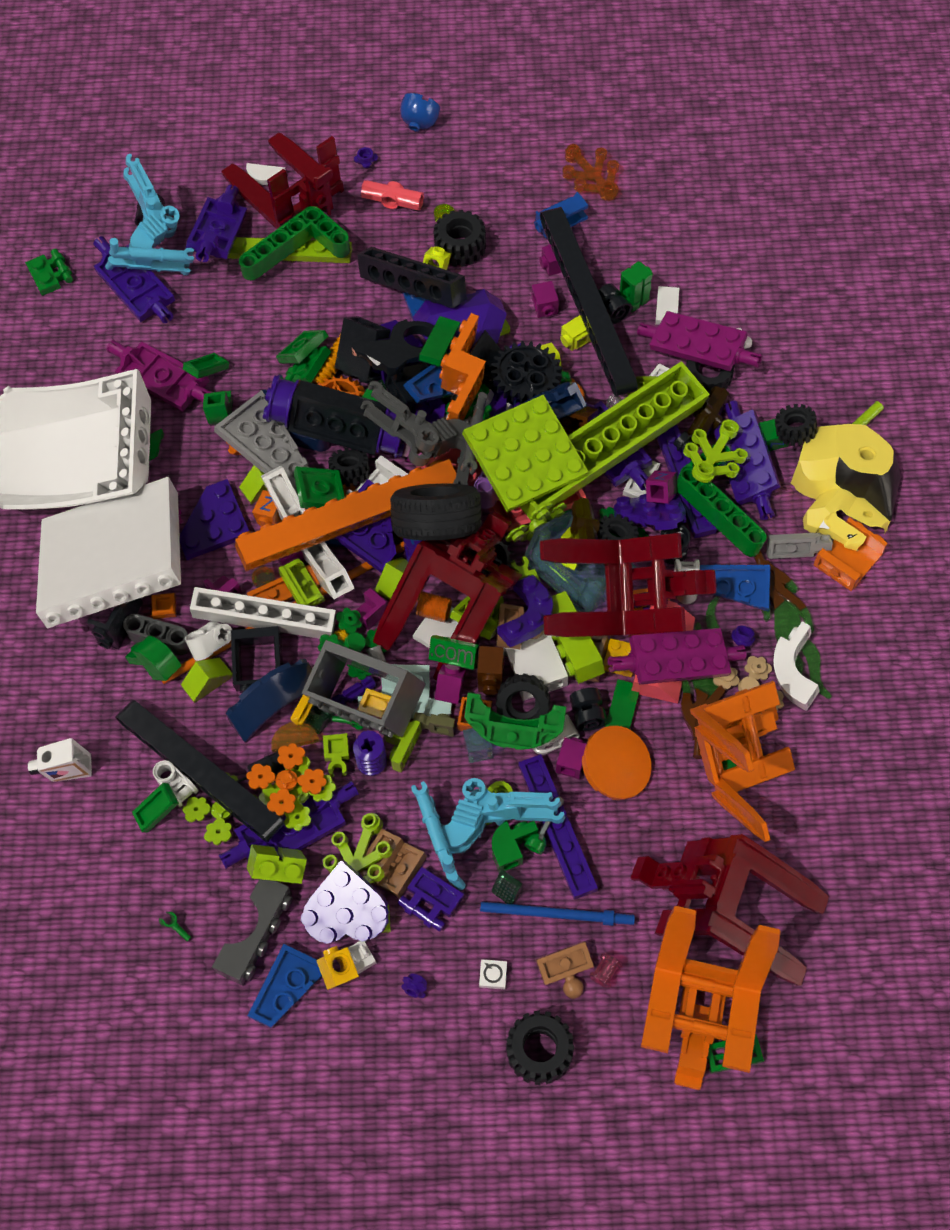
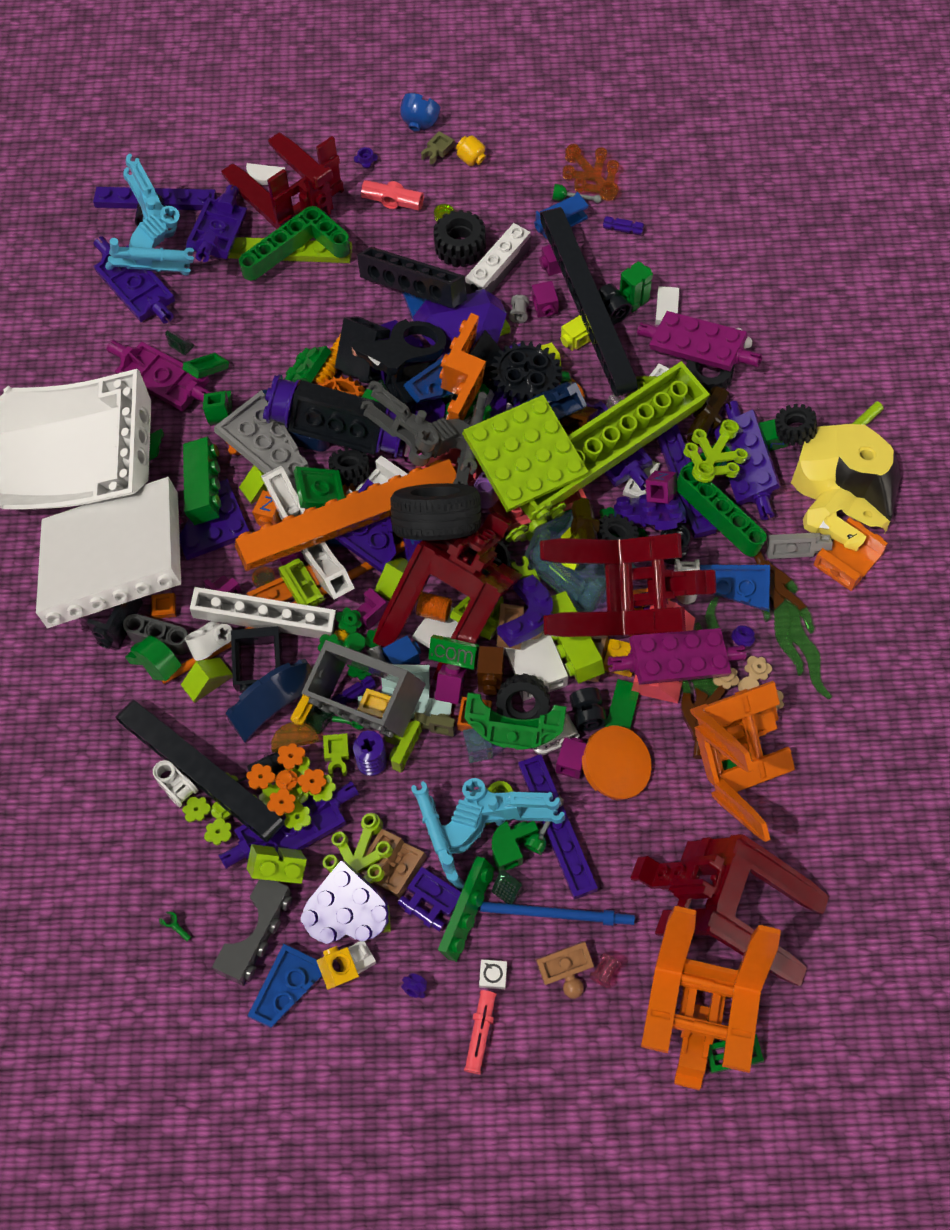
green plate [25,249,73,296] -> none
white torso [28,738,92,782] -> none
green tile [132,783,179,833] -> none
green tile [276,330,329,363] -> none
green tile [419,316,460,366] -> none
neon yellow brick [423,246,451,270] -> none
black tyre [506,1010,574,1085] -> none
black plate [673,431,694,451] -> none
white arch [774,622,819,711] -> none
none -> dark purple plate [93,187,217,210]
none -> clear green slope [165,330,194,355]
none -> green brick [183,436,221,525]
none -> blue brick [382,635,421,665]
none -> olive plate [421,131,455,165]
none -> green plate [438,856,495,962]
none -> yellow head [456,135,486,166]
none -> coral pin [464,990,497,1074]
none -> white piece [465,223,531,294]
none -> light grey bush [509,295,529,323]
none -> hinge [552,184,601,203]
none -> dark purple axle [603,216,644,235]

